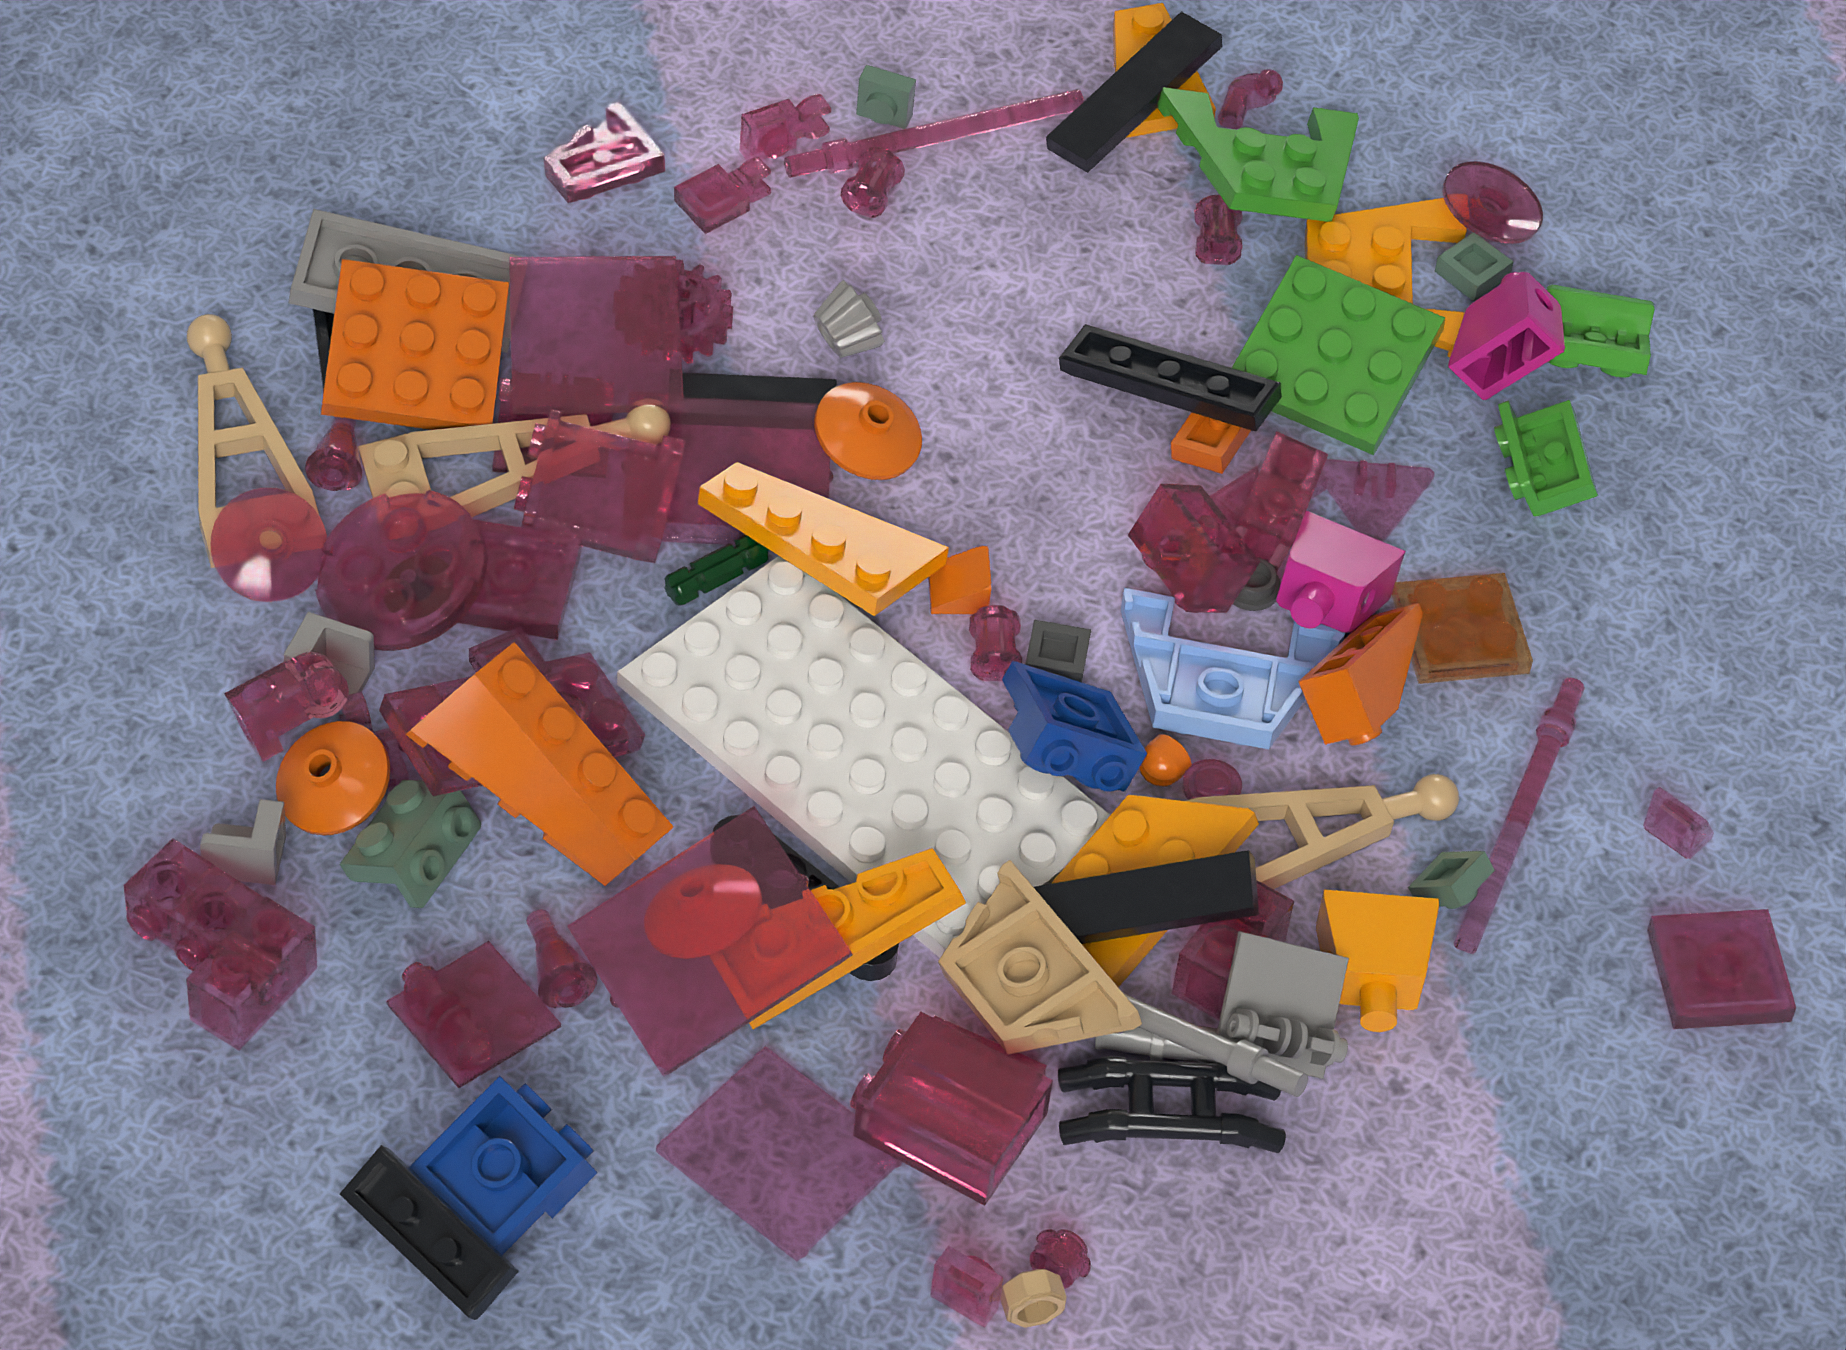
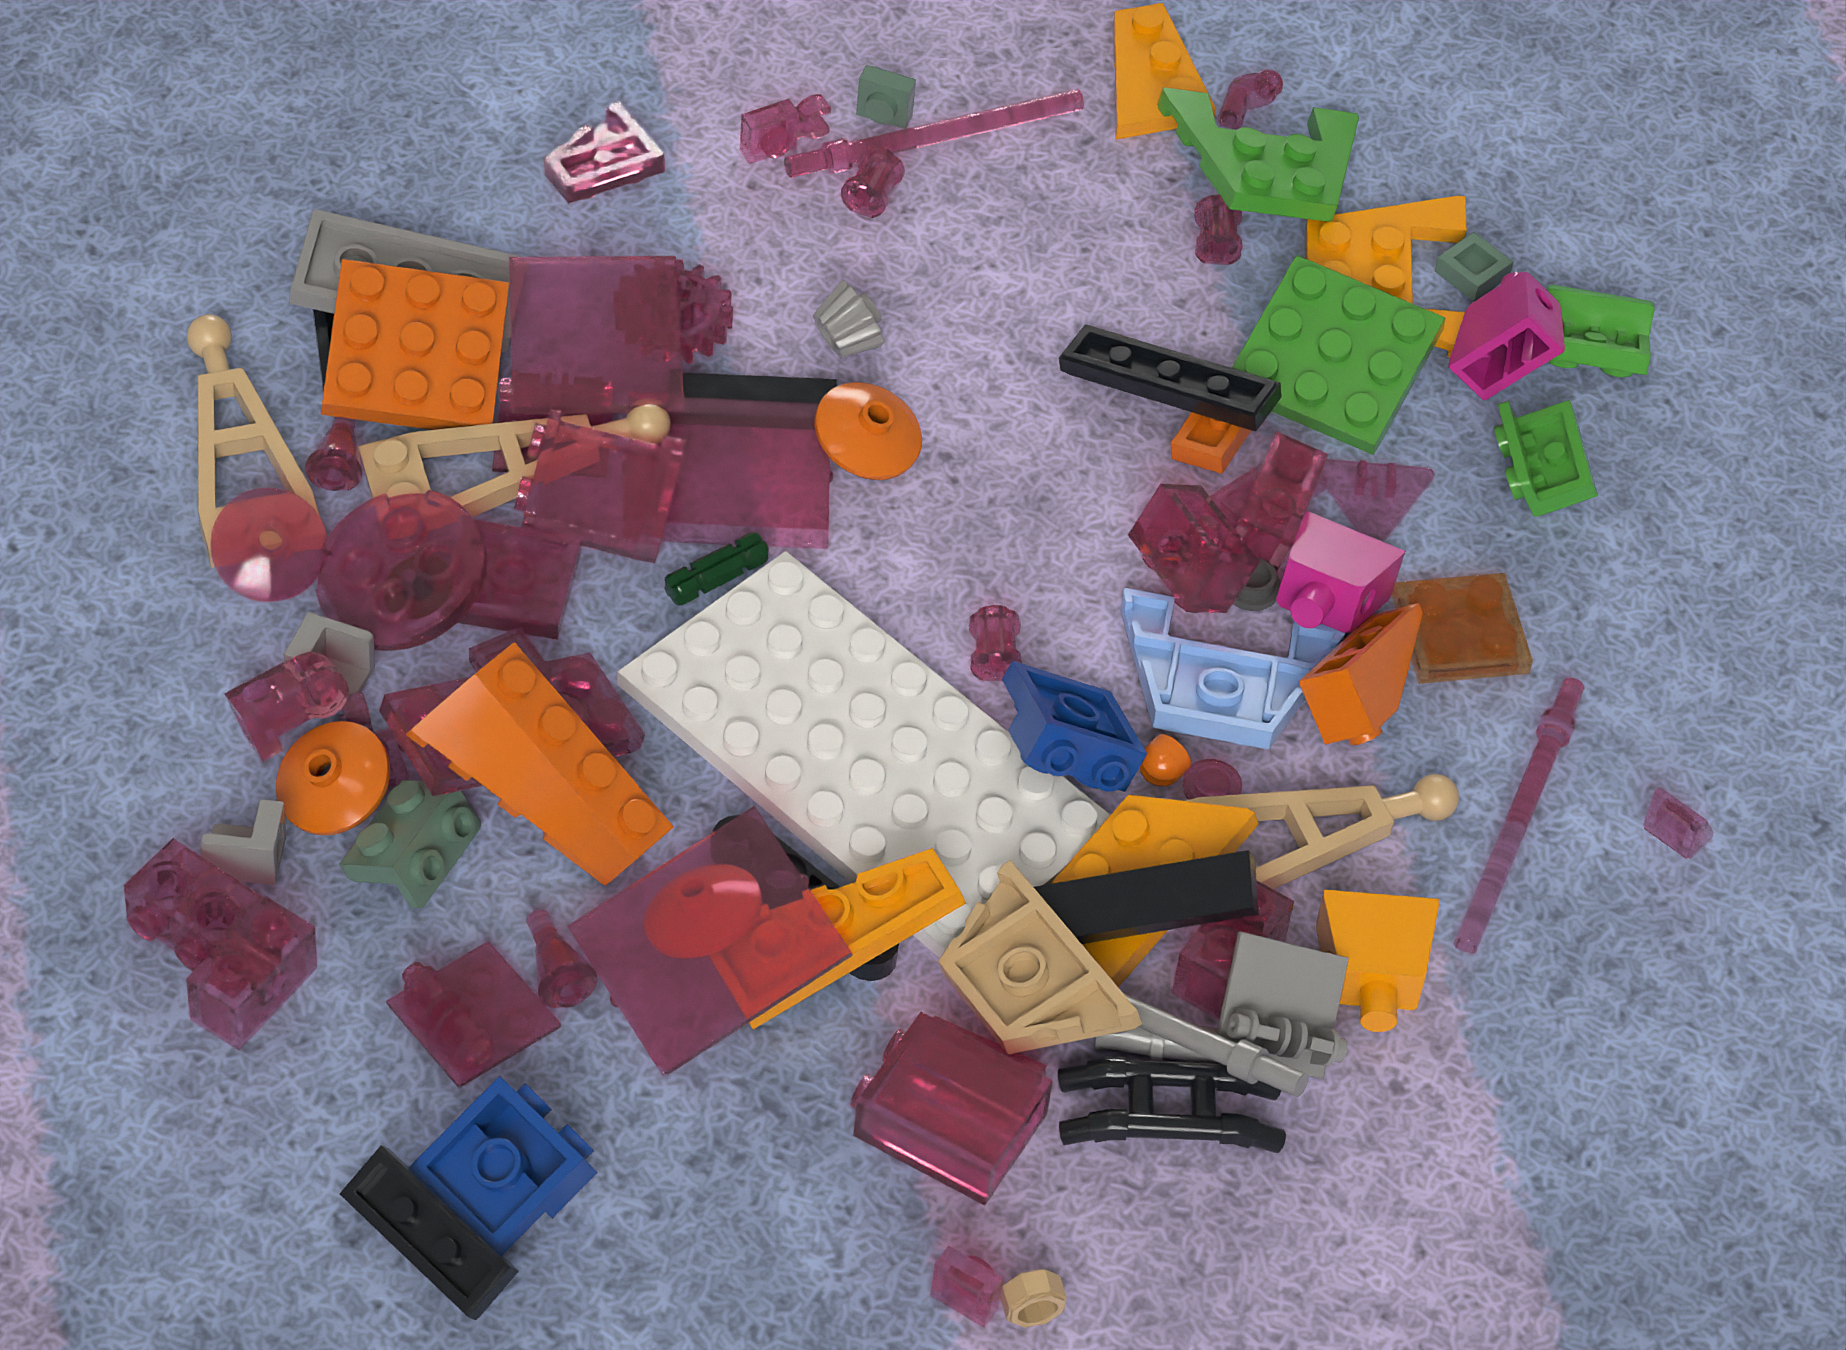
clear pink piece [656,1046,906,1262] -> none
clear pink plate [674,157,771,234] -> none
light orange wing [698,462,949,616] -> none
orange slope [928,546,991,615] -> none
dark grey plate [1025,620,1091,682] -> none
clear pink plate [1029,1229,1091,1289] -> none
black tile [1046,11,1223,173] -> none
sand green plate [1408,851,1495,909] -> none
clear pink dish [1442,161,1543,244] -> none
clear pink plate [1647,909,1796,1029] -> none

